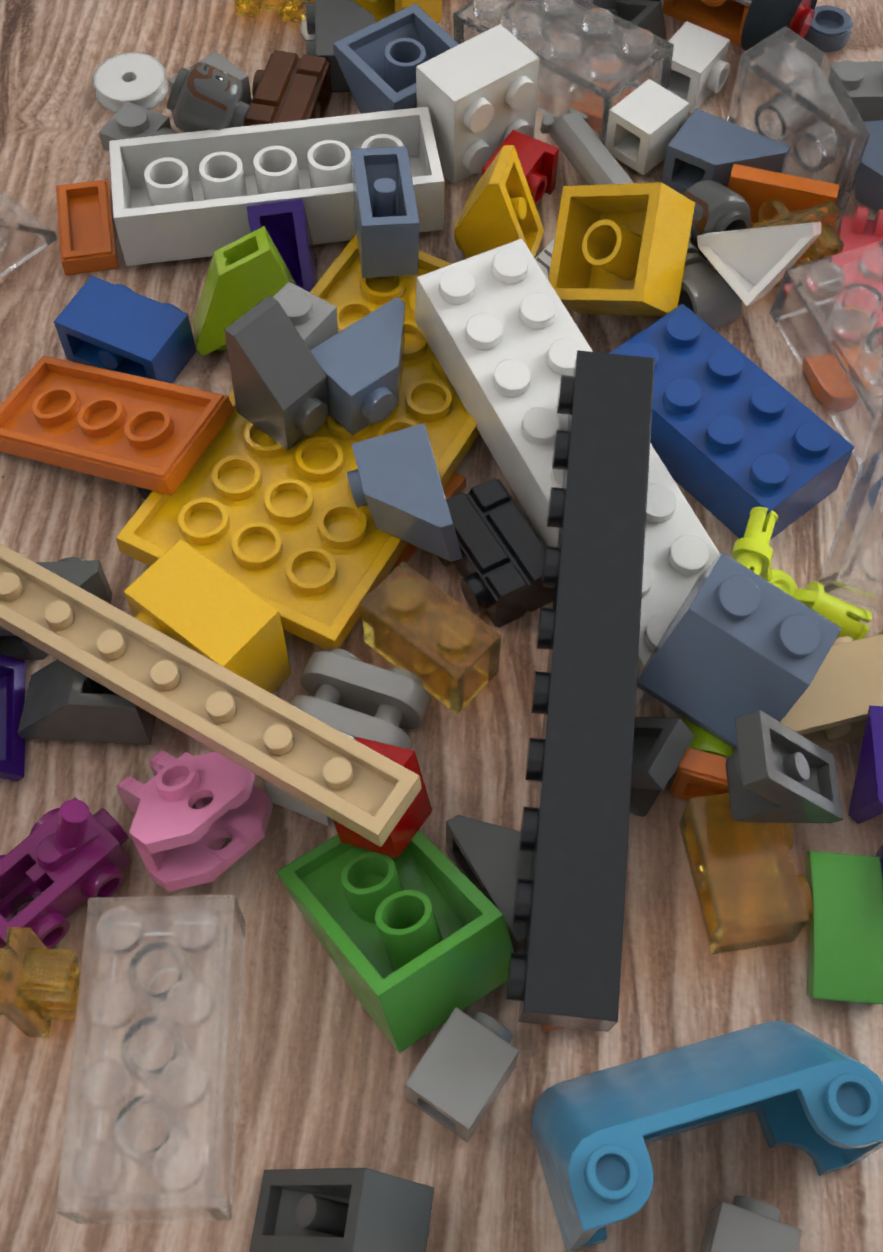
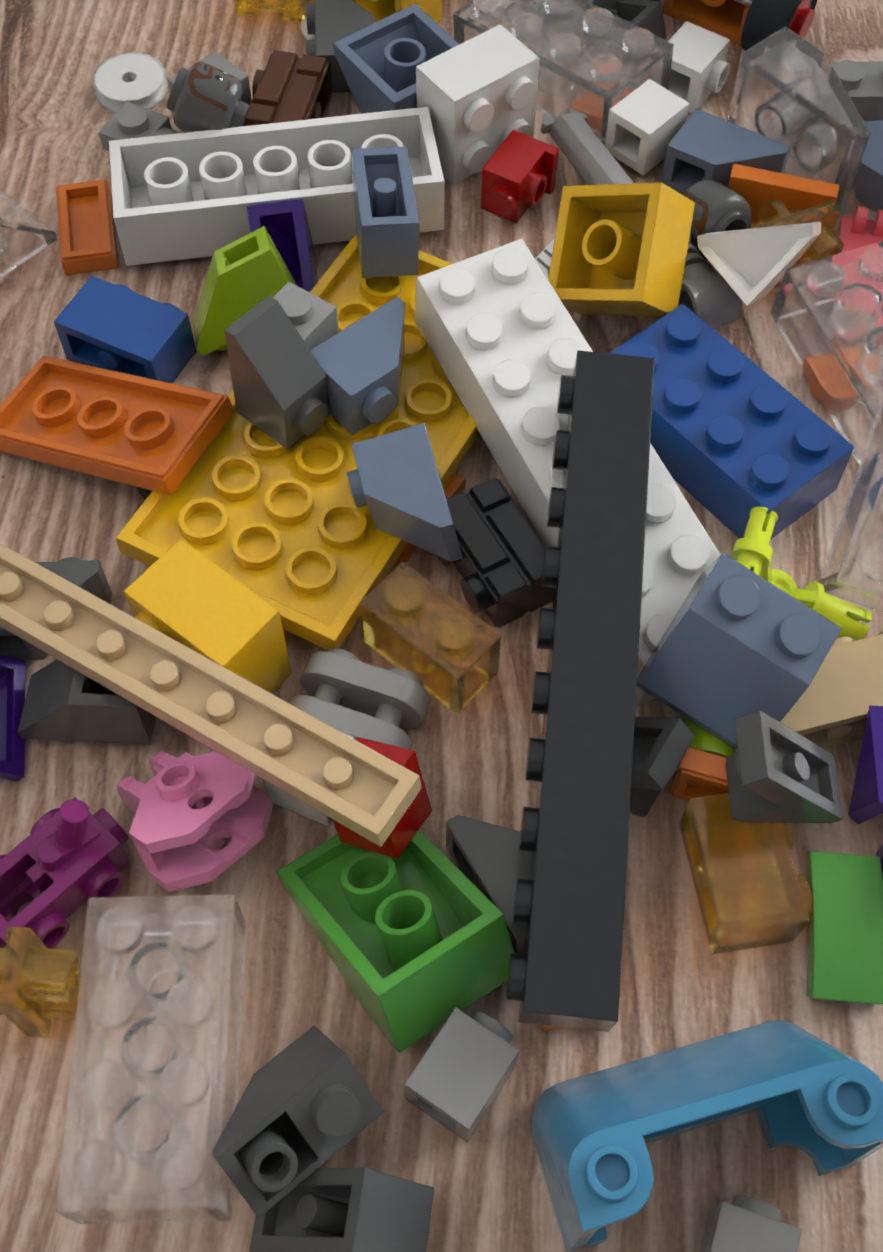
yellow slope [454,145,544,259] -> none
sand blue tile [803,5,853,52] -> none
none -> dark grey slope [212,1025,384,1218]

